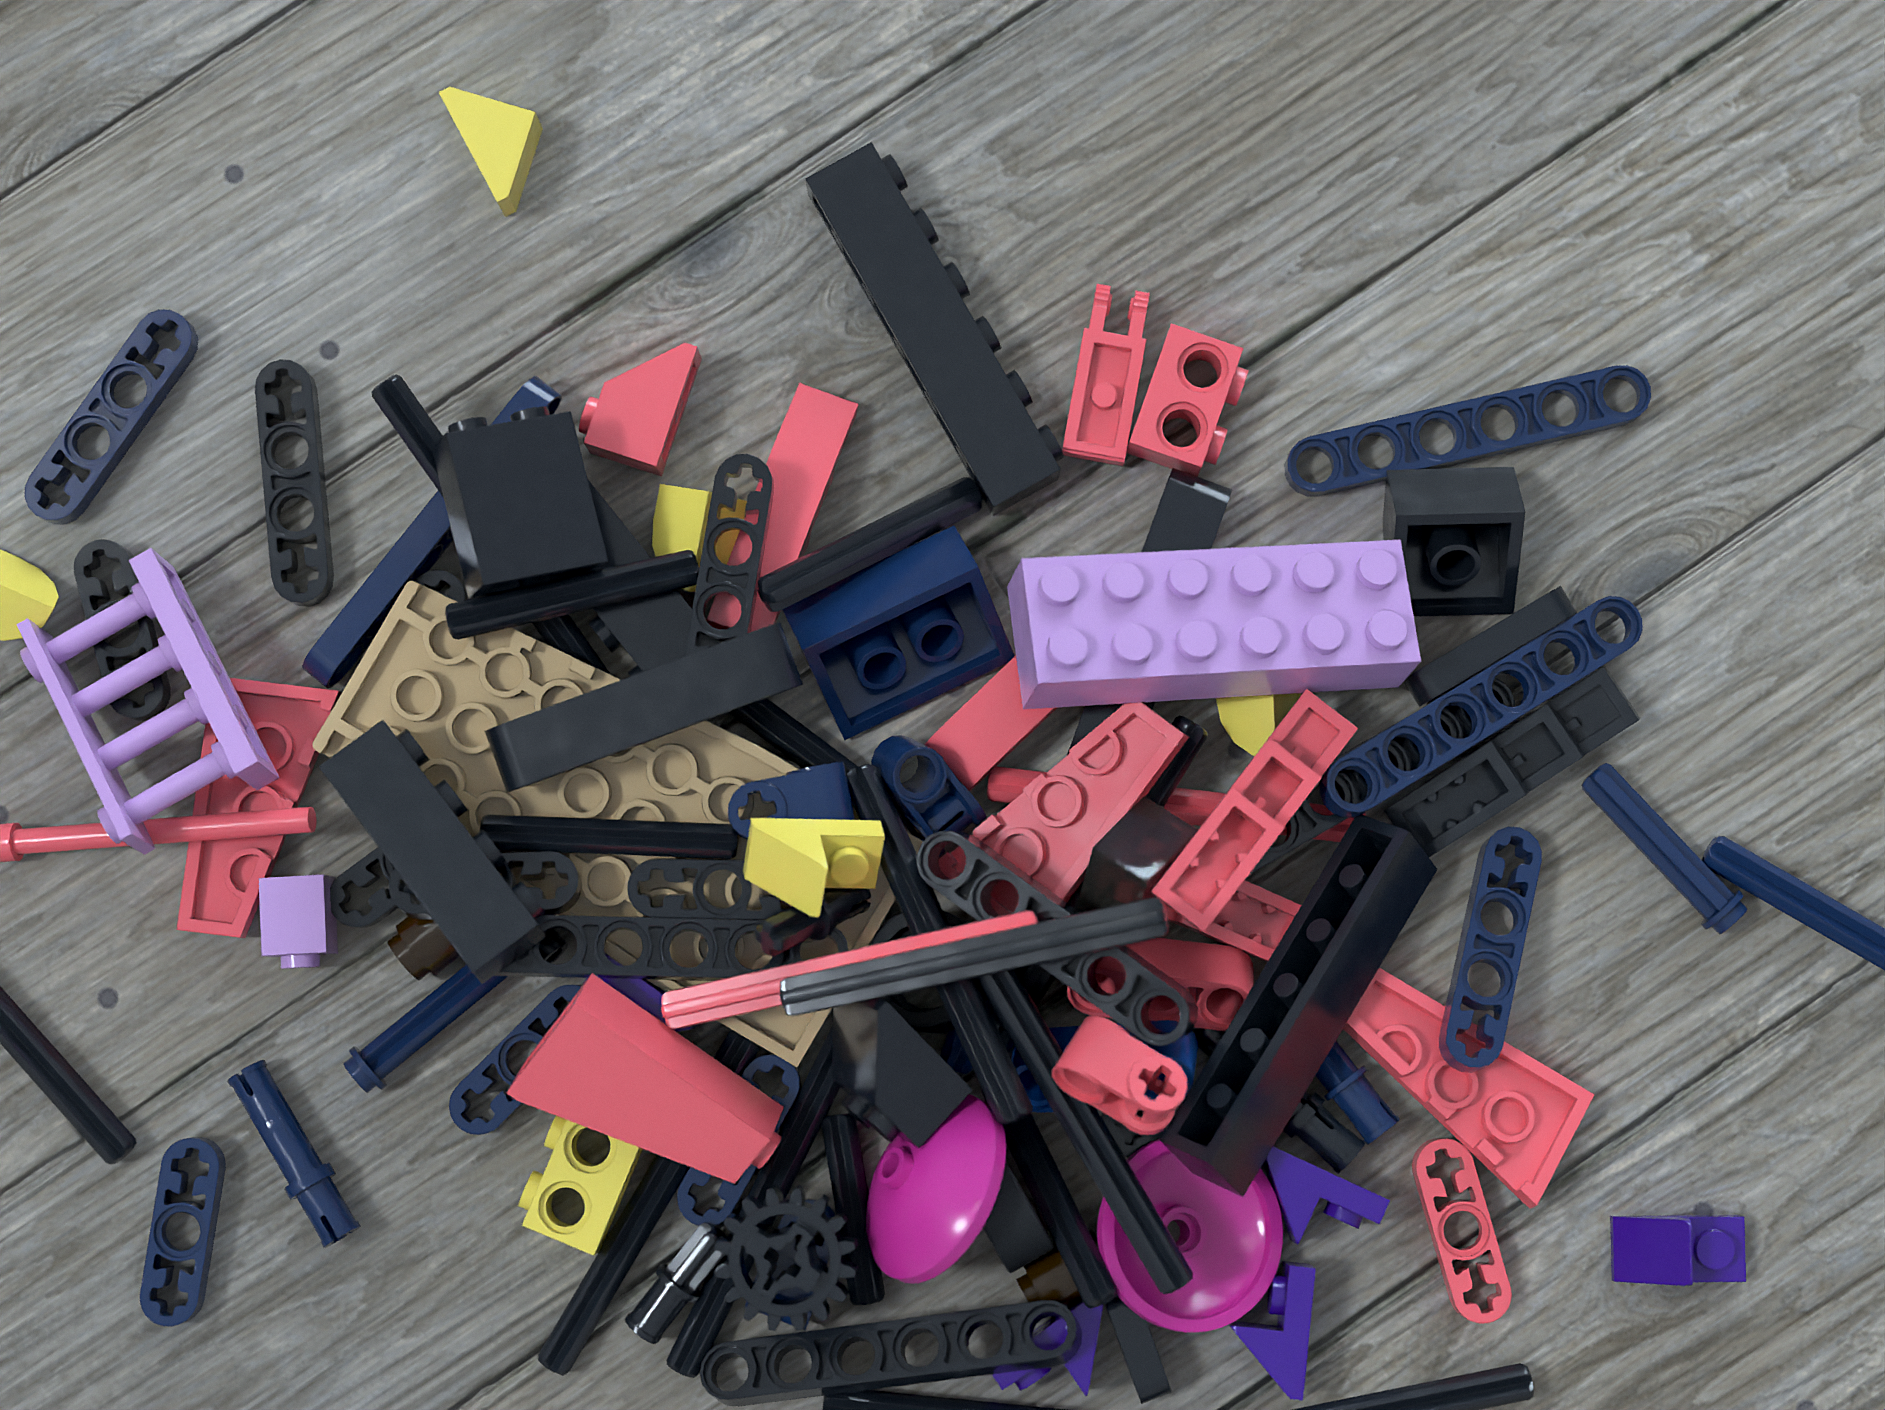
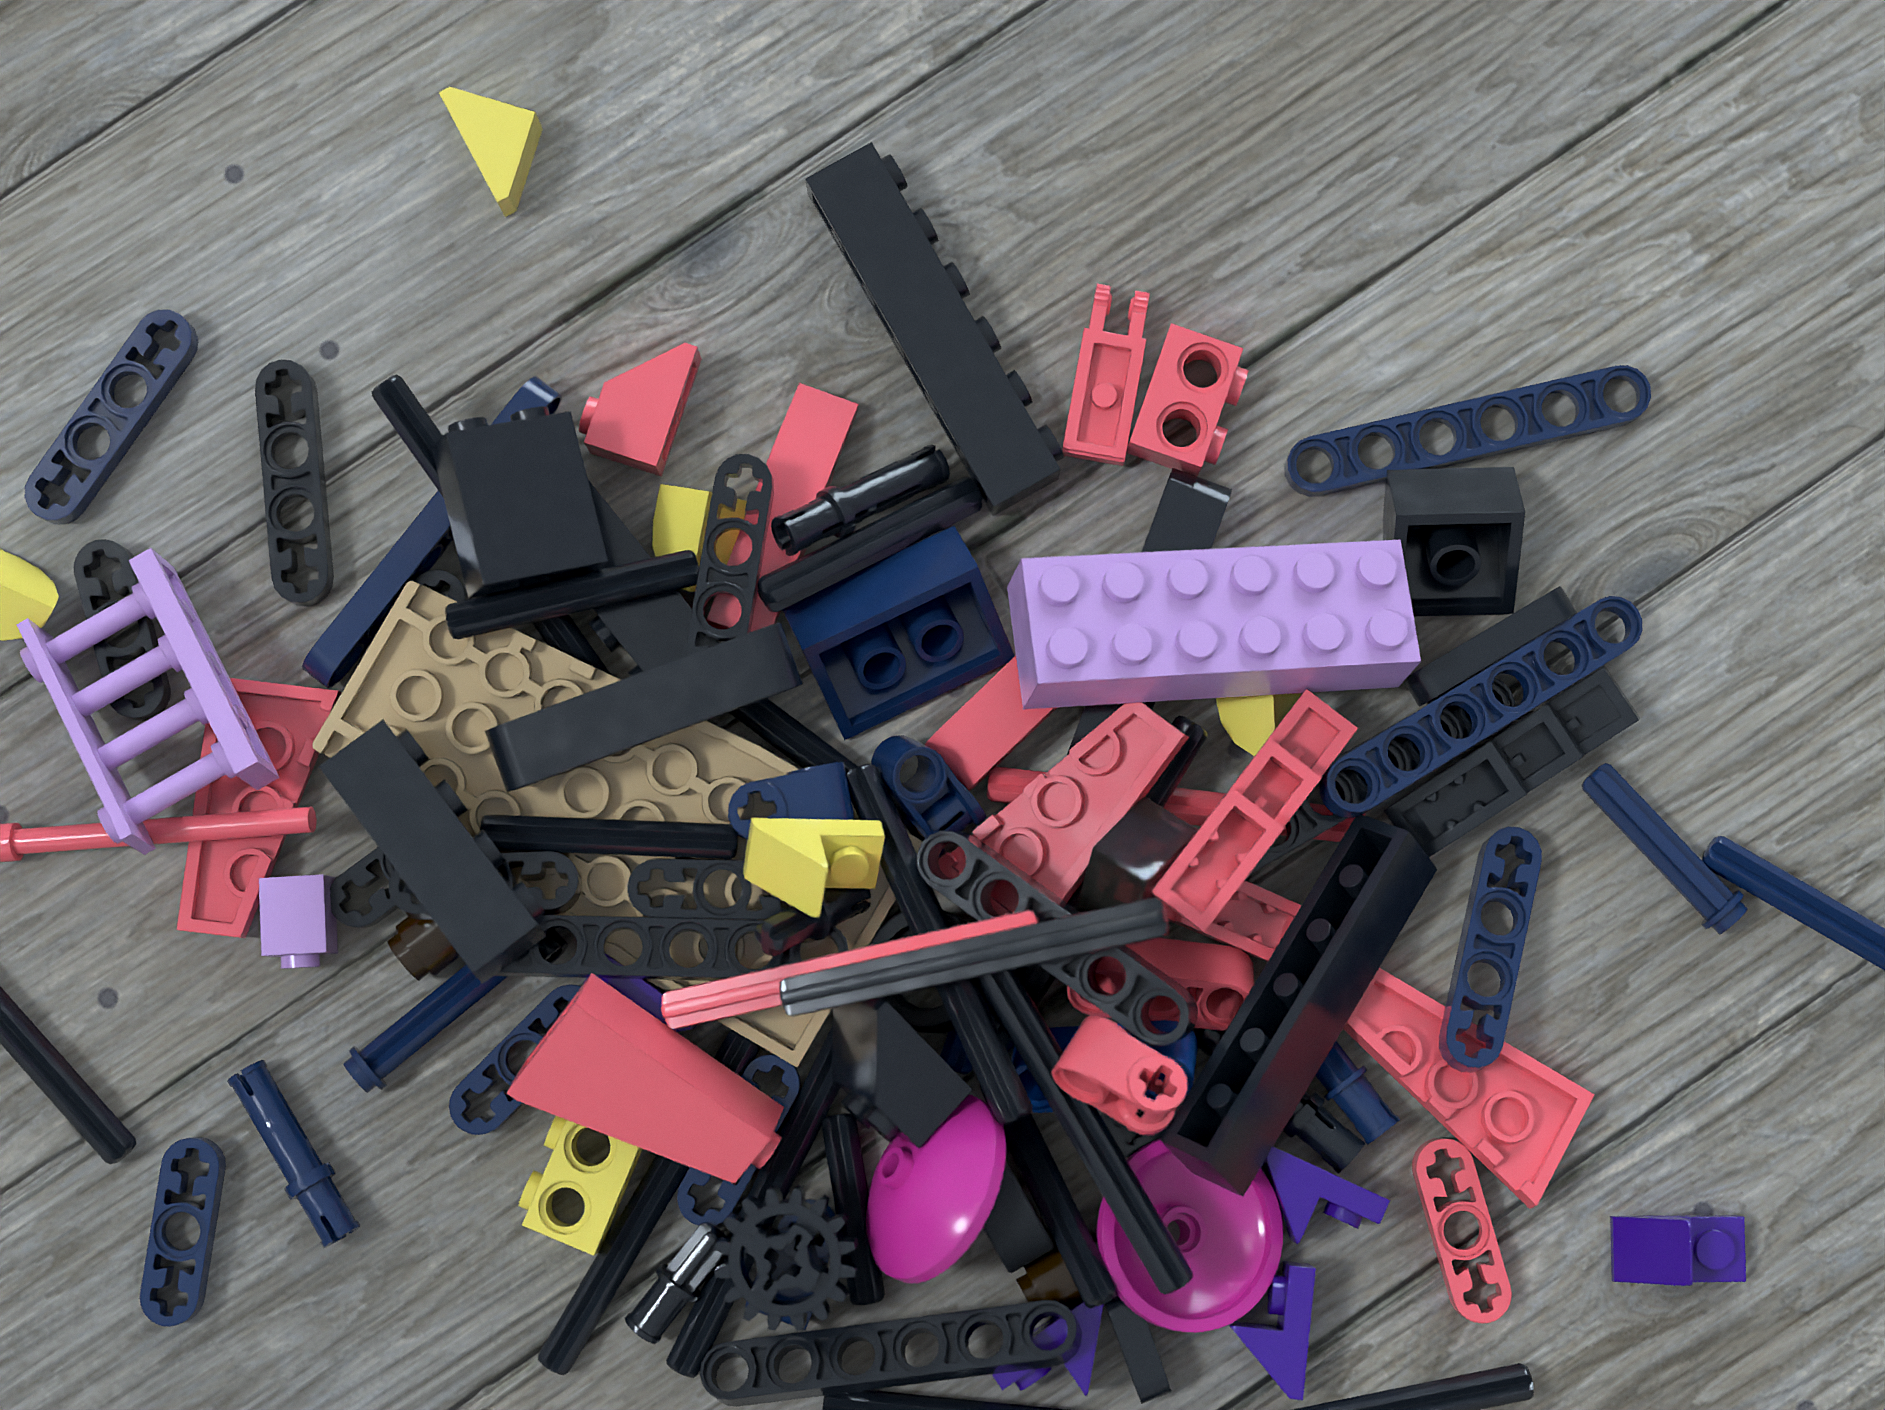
none -> black pin [771,445,950,556]

